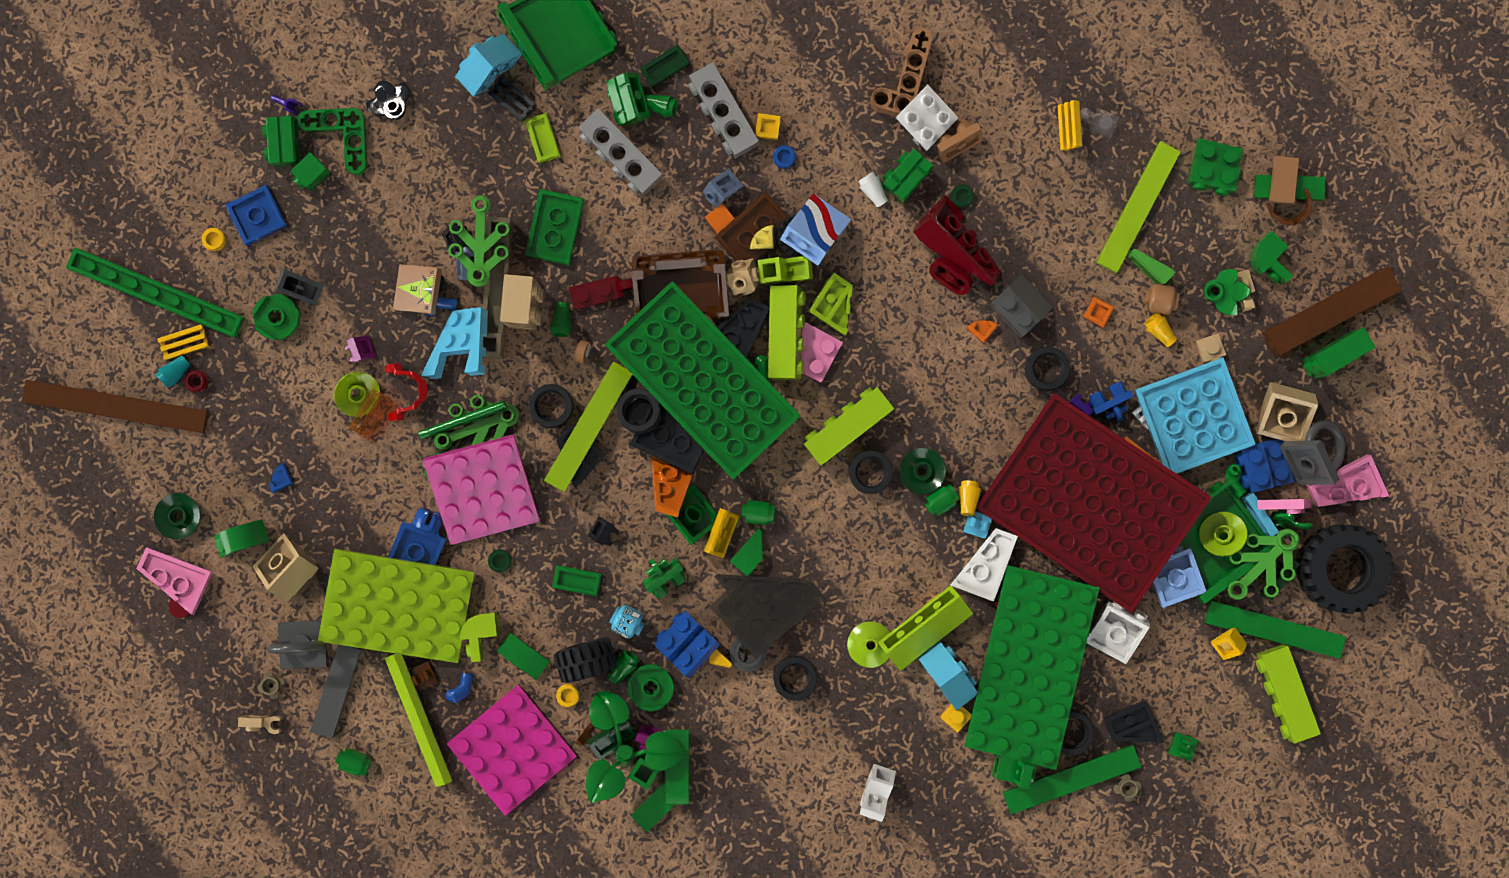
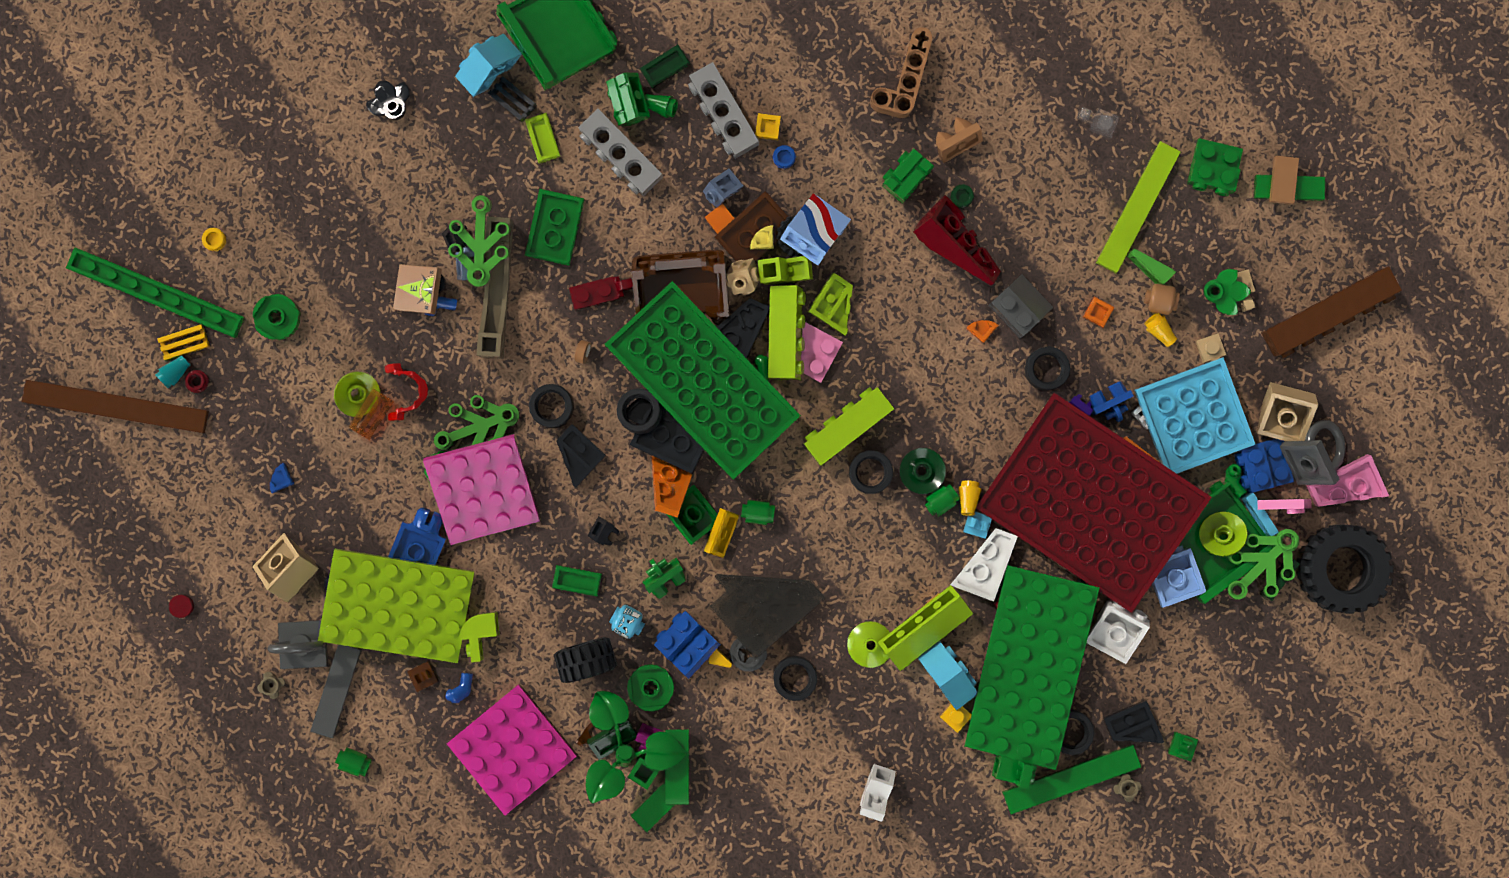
bright pink wing [136,547,213,616] -> none
dark green dish [154,493,201,539] -> none
green brick [214,519,269,558] -> none
blue tile [225,185,288,246] -> none
tan plate [238,715,282,734] -> none
green brick [262,116,300,167] -> none
dark purple hand [271,95,303,115] -> none
dark grey slope [275,269,324,306] -> none
green brick [290,152,331,191] -> none
green beam [297,108,367,175] -> none
magenta tile [345,335,376,362] -> none
lime tile [385,652,452,787] -> none
green bar [418,400,507,440] -> none
medium azure wing [422,307,488,379] -> none
dark green tile [488,549,512,573] -> none
green slope [496,632,550,680] -> none
tan brick [500,274,544,331] -> none
lime tile [544,362,632,492] -> none
green cone [550,302,573,337] -> none
yellow tile [556,684,580,707] -> none
green cone [607,649,640,685] -> none
green slope [730,528,763,576] -> none
white cone [858,171,888,207] -> none
white hinge [895,85,958,151] -> none
dark red plate [929,257,973,295] -> none
yellow tile [1058,100,1082,151] -> none
green tile [1204,601,1346,659] -> none
yellow slope [1211,628,1247,660] -> none
green brick [1250,231,1293,285] -> none
lime brick [1255,644,1321,744] -> none
reddish brown helmet [1266,188,1313,226] -> none
green plate [1269,511,1313,530] -> none
green brick [1302,327,1376,379] -> none

